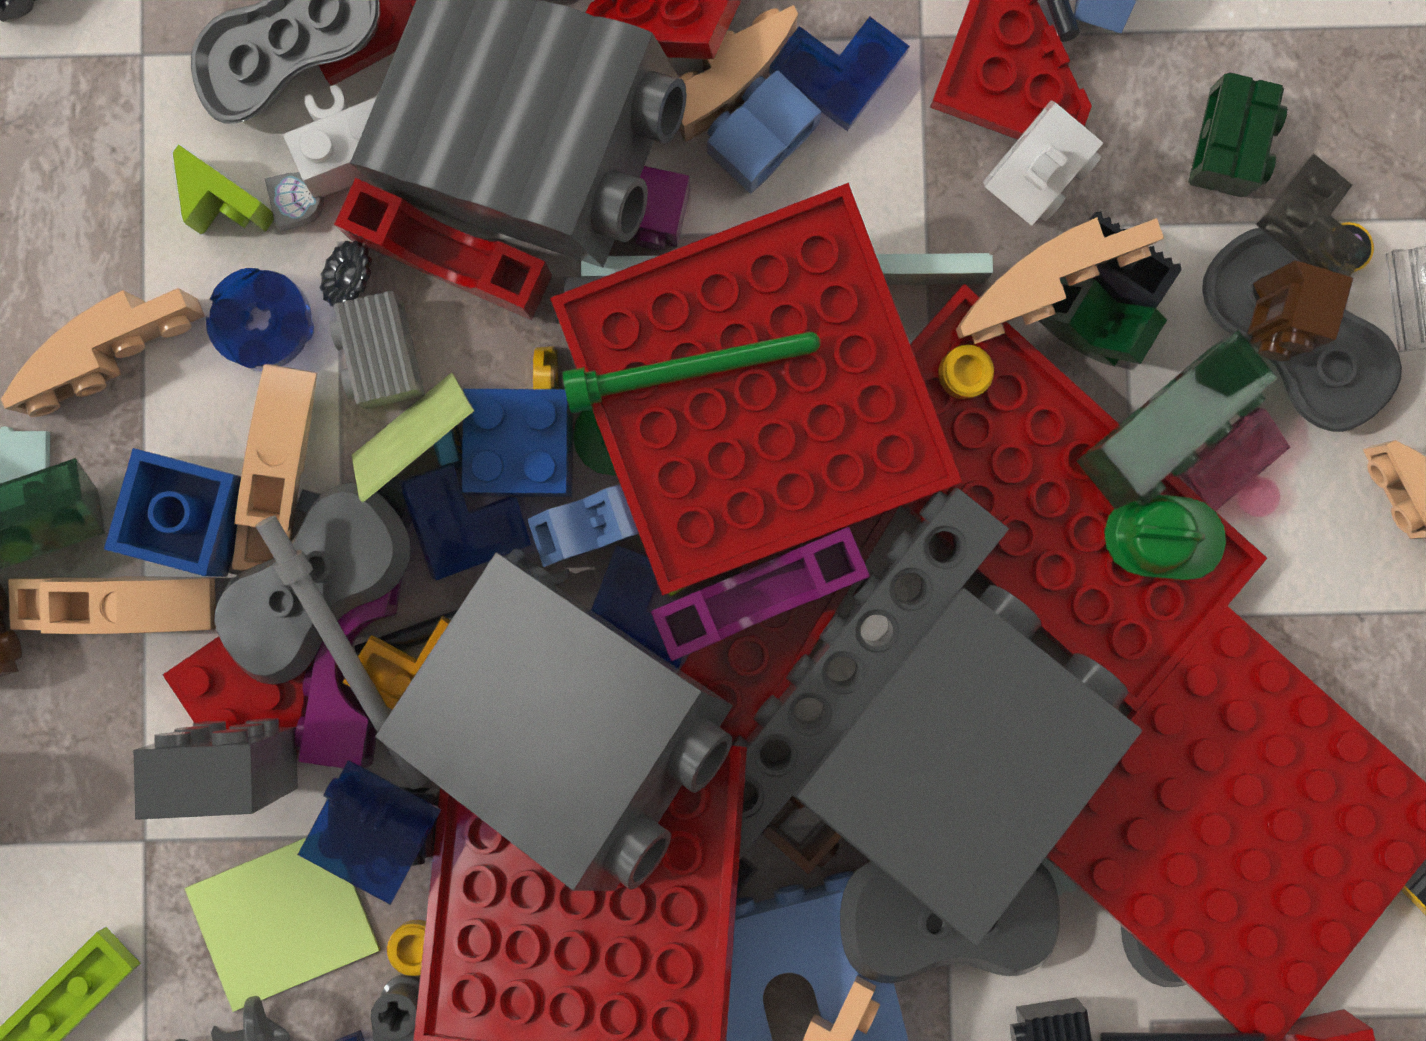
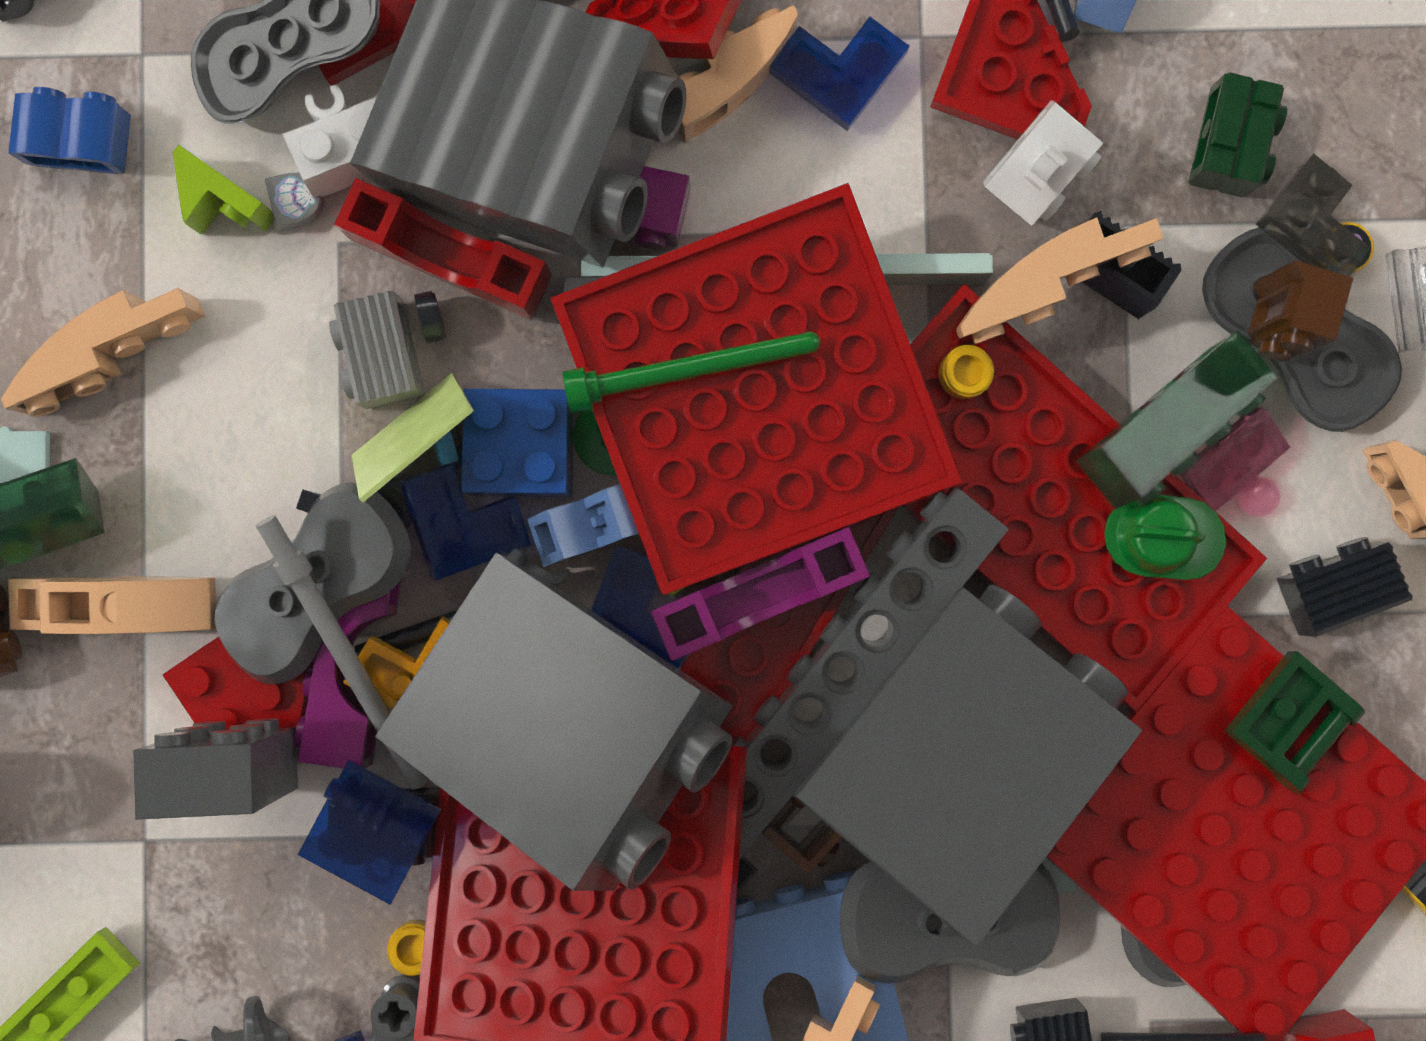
blue brick [104,448,241,577] -> none
yellowish green piece [184,829,380,1012] -> none
clear blue plate [206,268,314,371] -> none
light nougat slope [232,364,318,571] -> none
black piece [319,240,372,307] -> none
yellow tile [533,346,559,389] -> none
medium blue brick [707,70,822,194] -> none
dark green brick [1039,277,1167,367] -> none
none -> blue brick [8,87,131,174]
none -> black tile [414,290,446,344]
none -> dark green plate [1224,651,1365,794]
none -> black brick [1276,537,1413,637]

